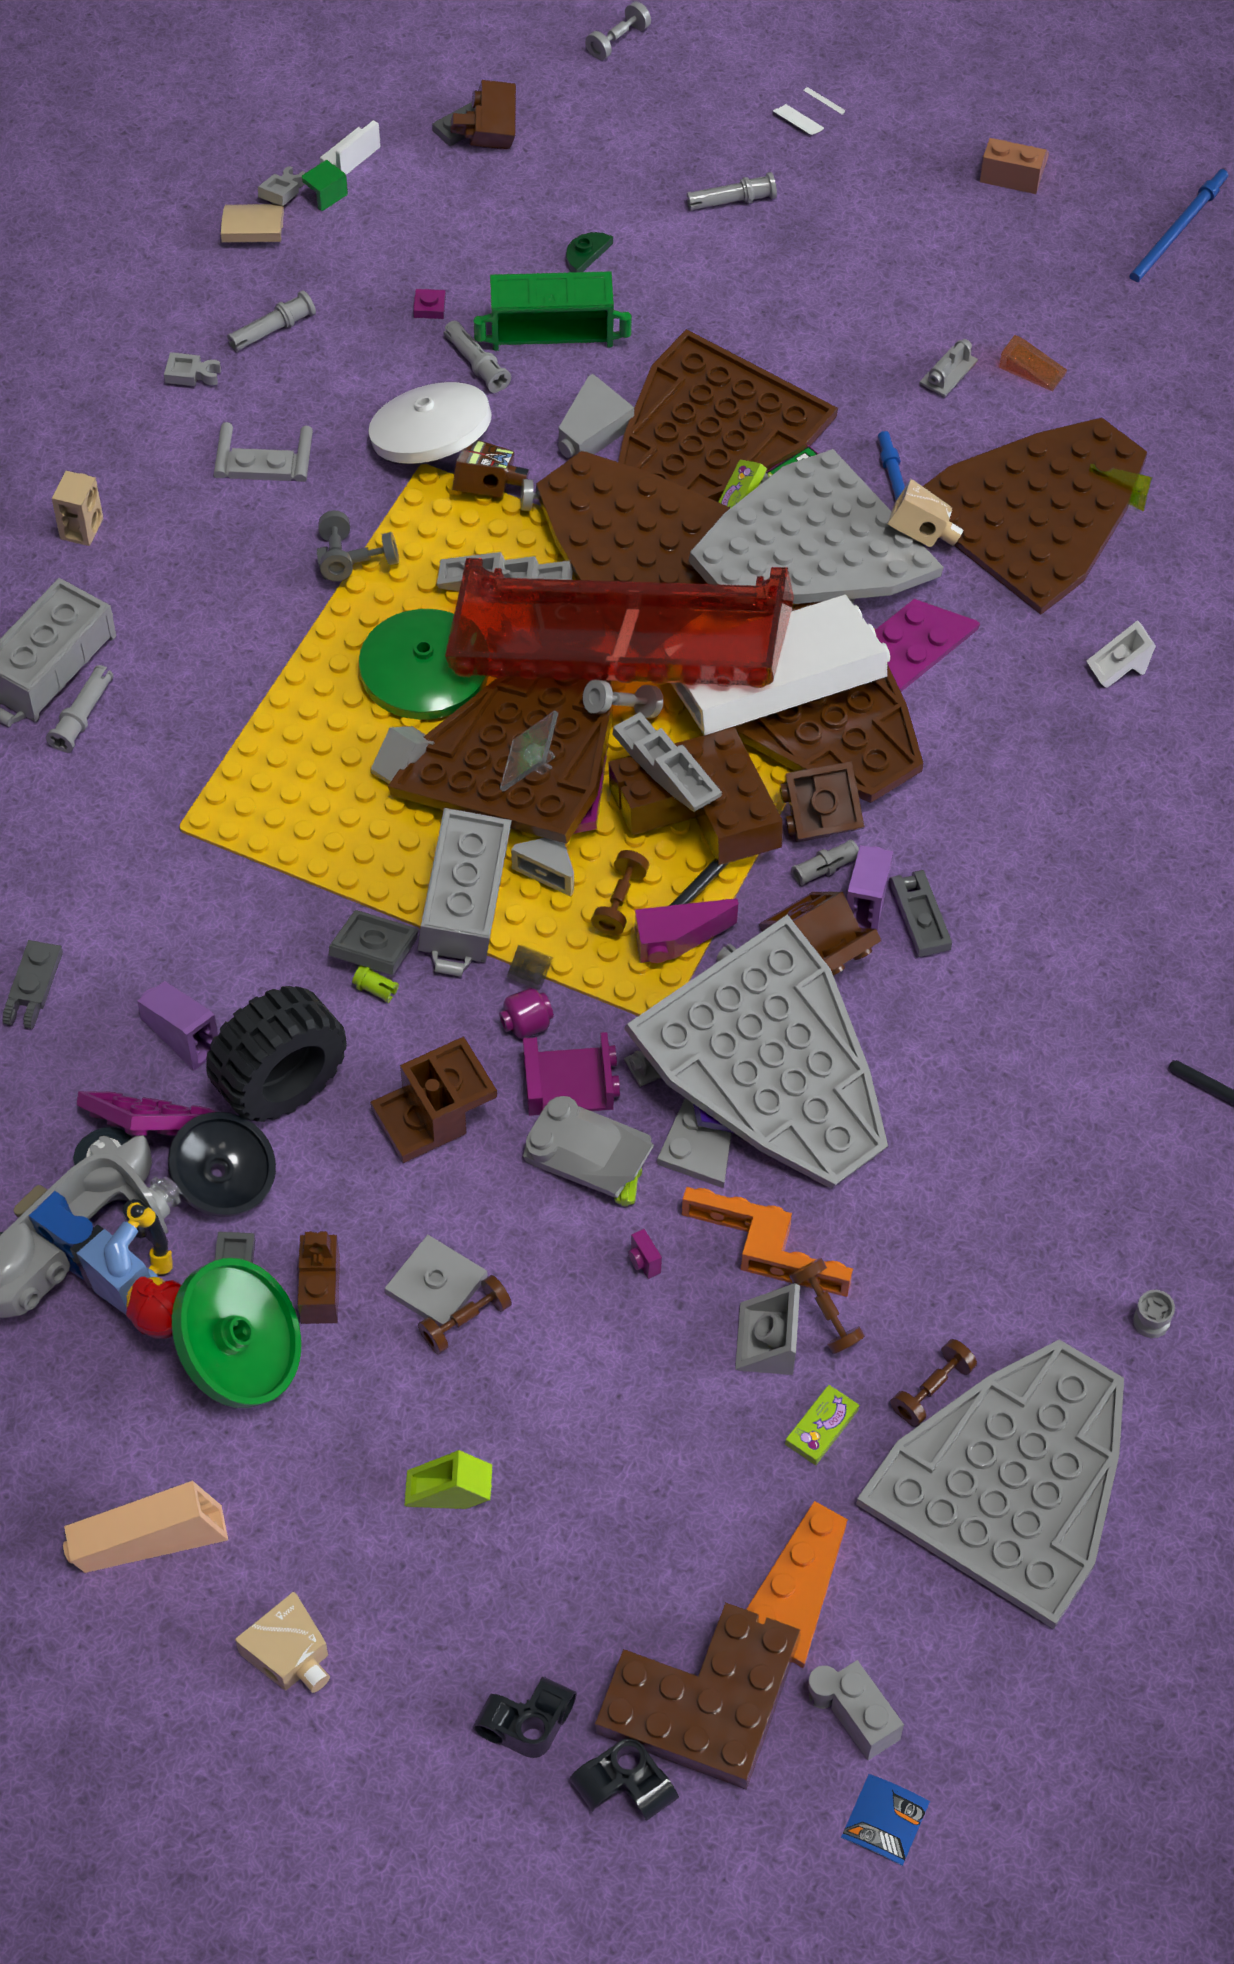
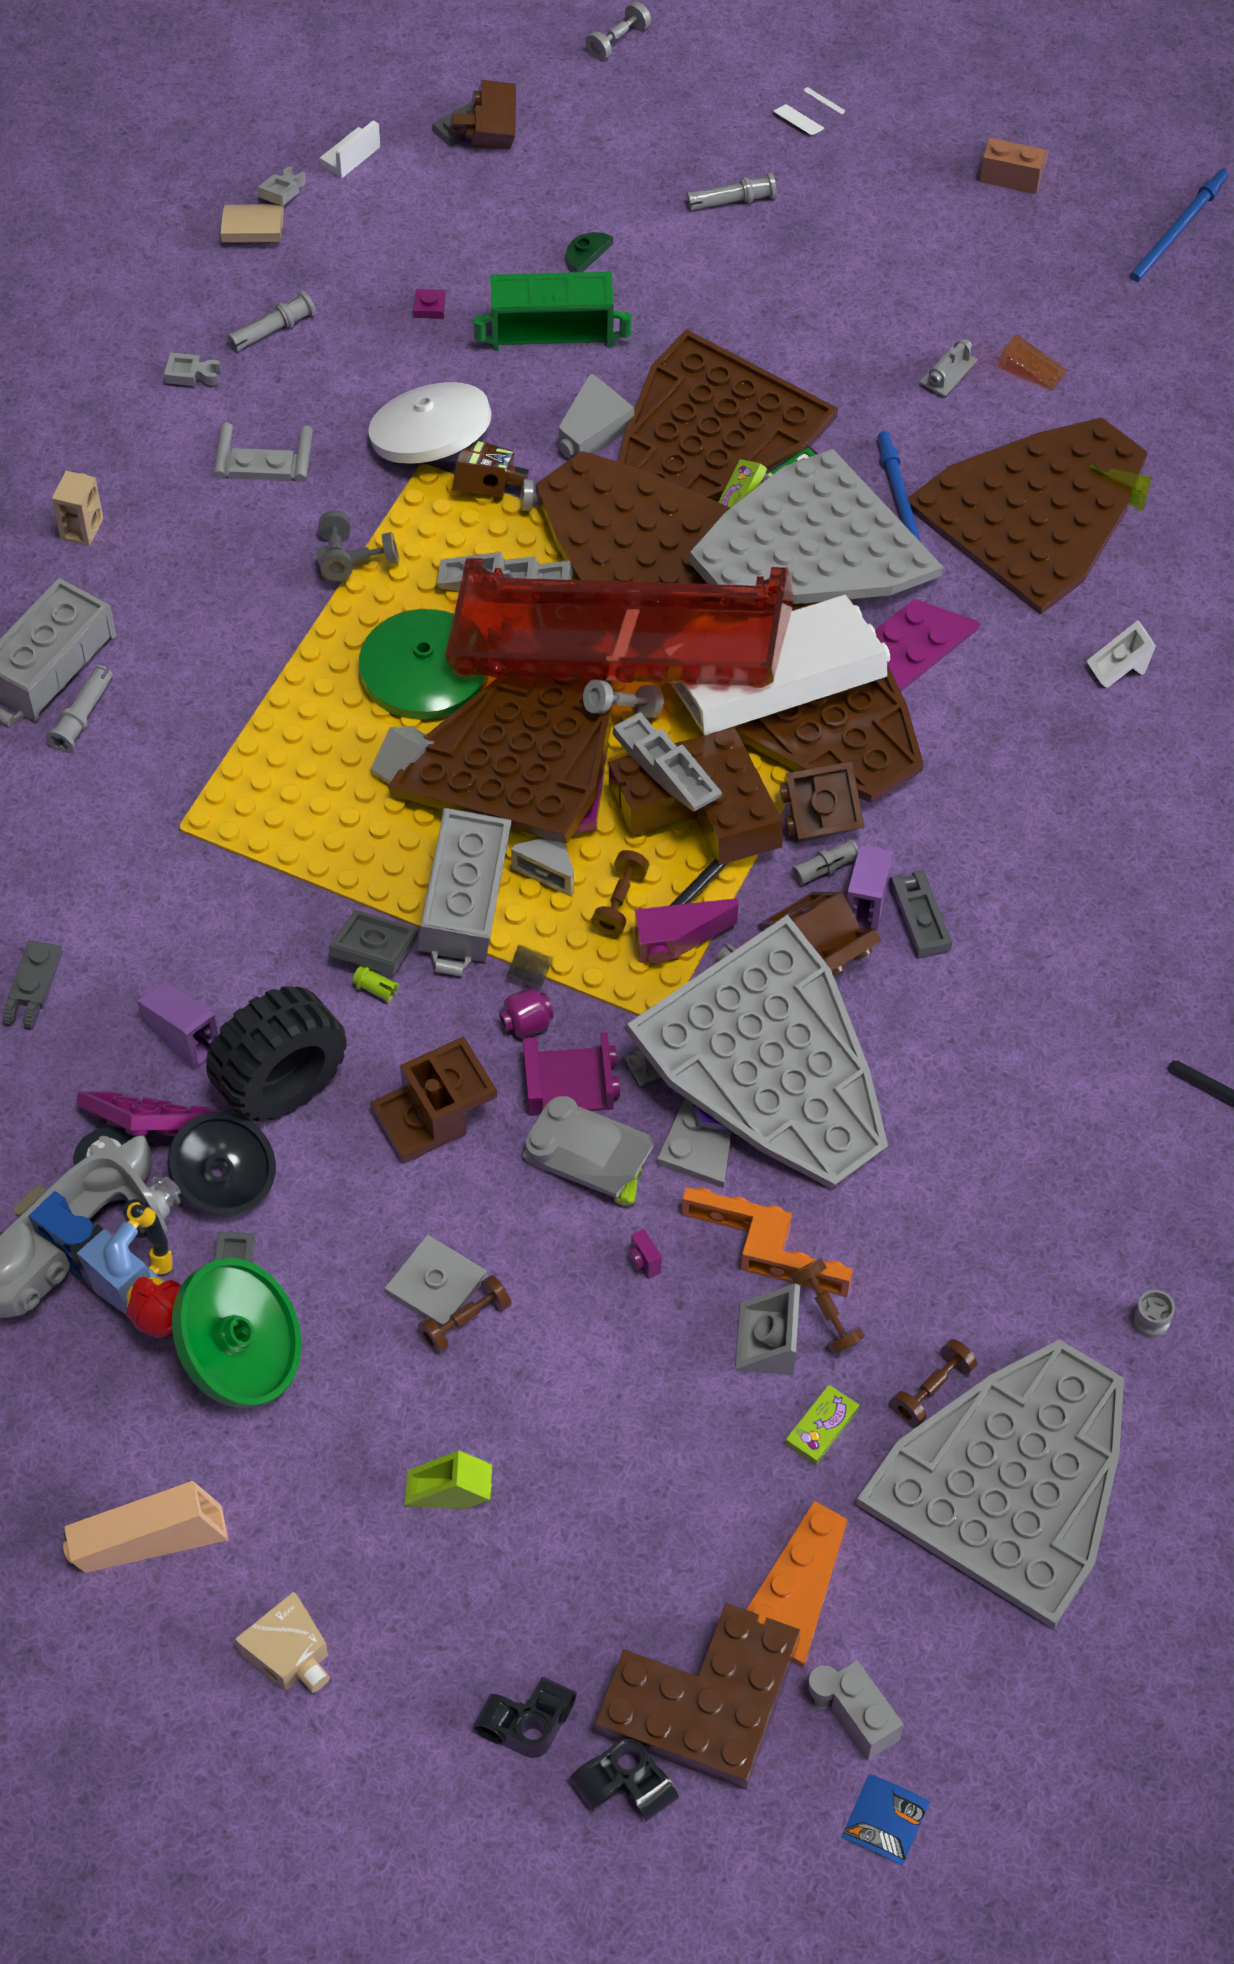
reddish brown hinge [298,1231,340,1324] -> none
green panel [302,160,348,212] -> none
light grey pin [443,320,511,393] -> none
clear piece [500,710,558,792] -> none
tan torso [888,479,963,547] -> none

